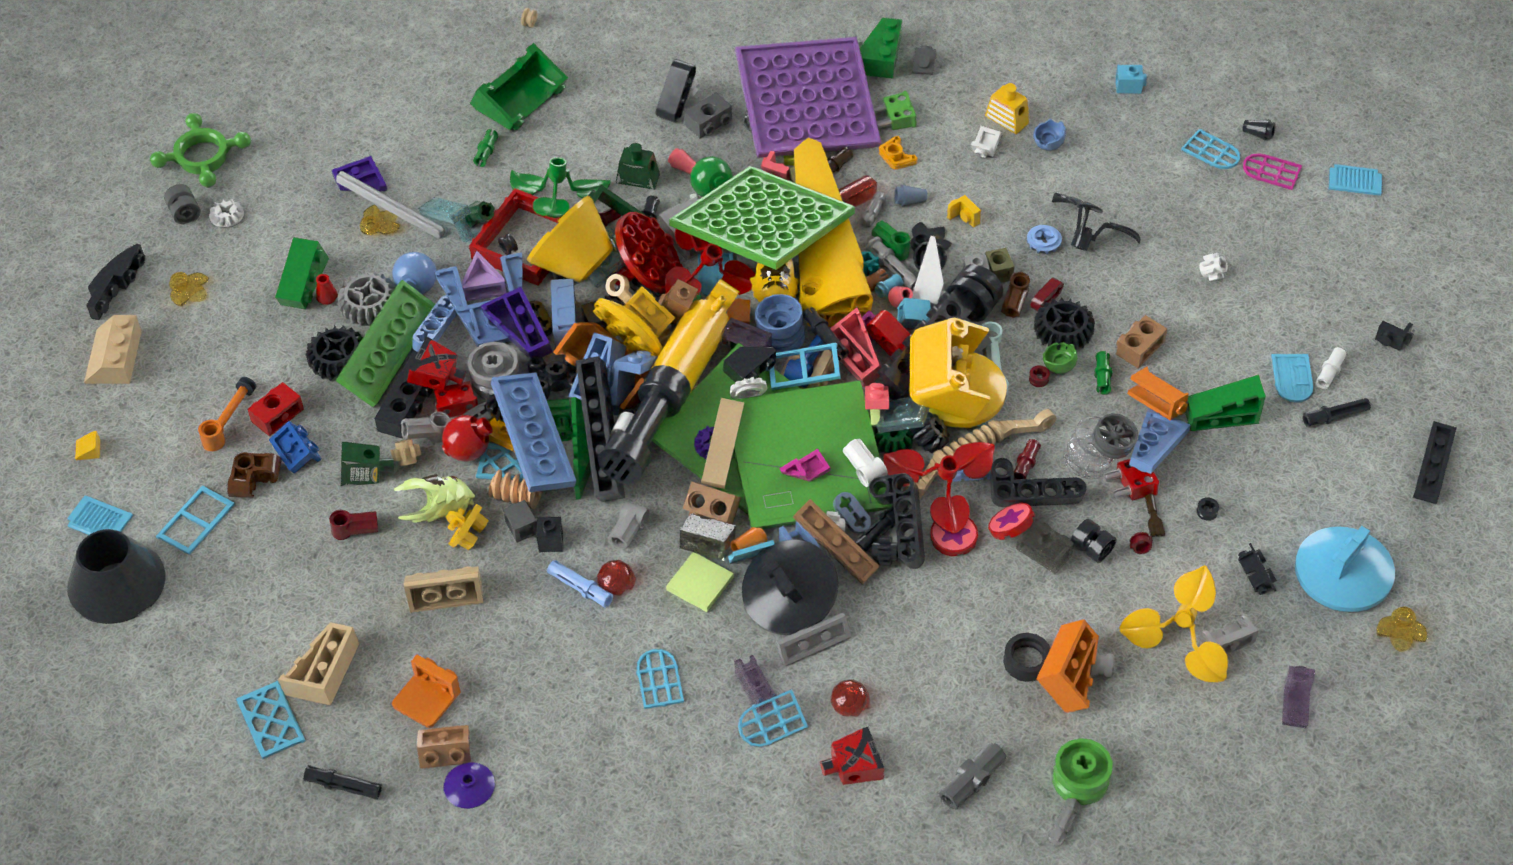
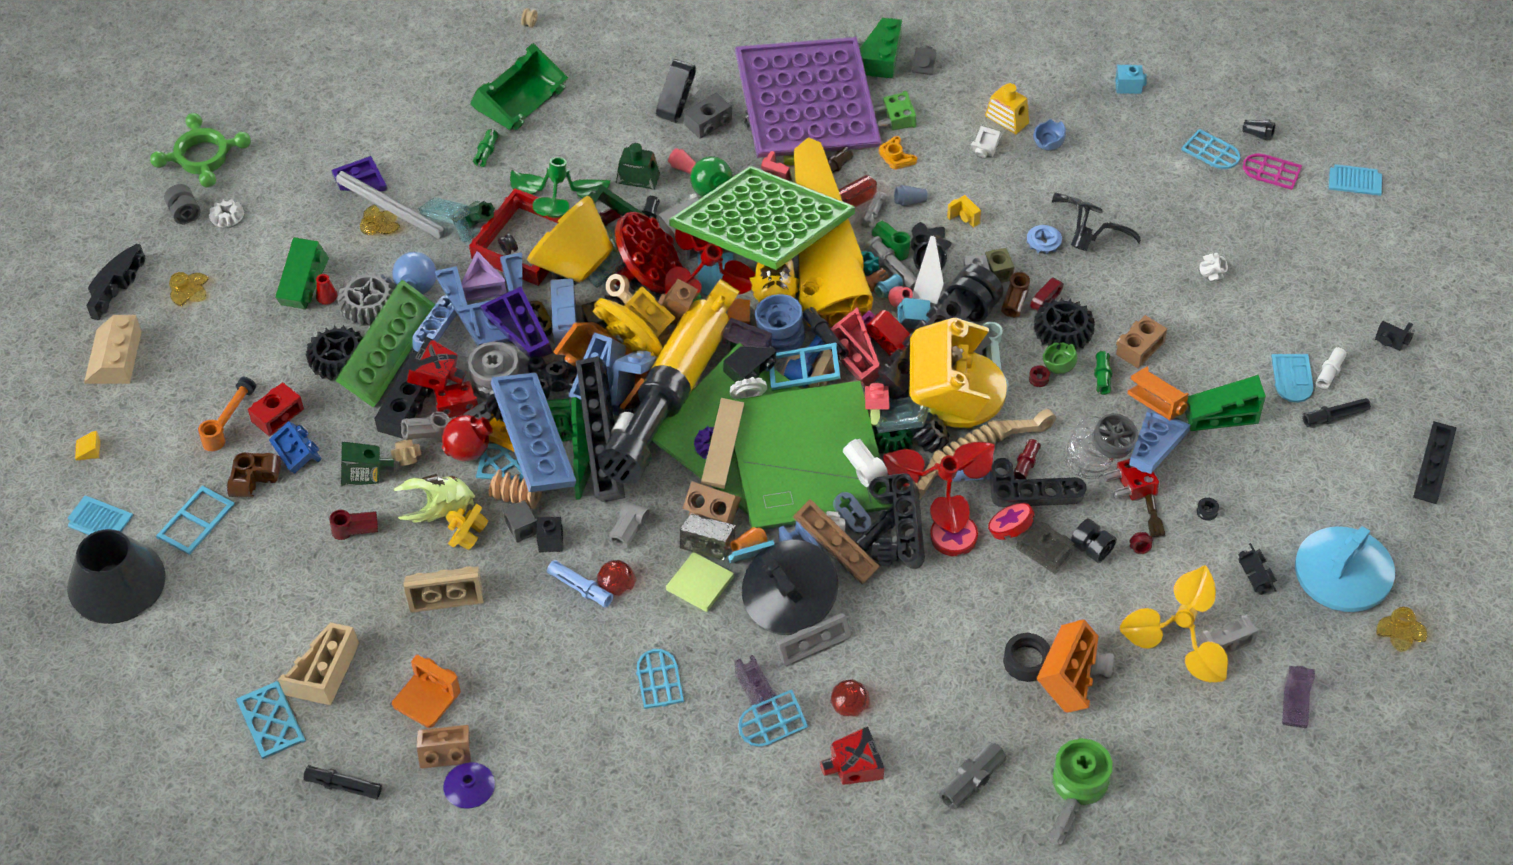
dark pink slope [779,449,831,482] -> none

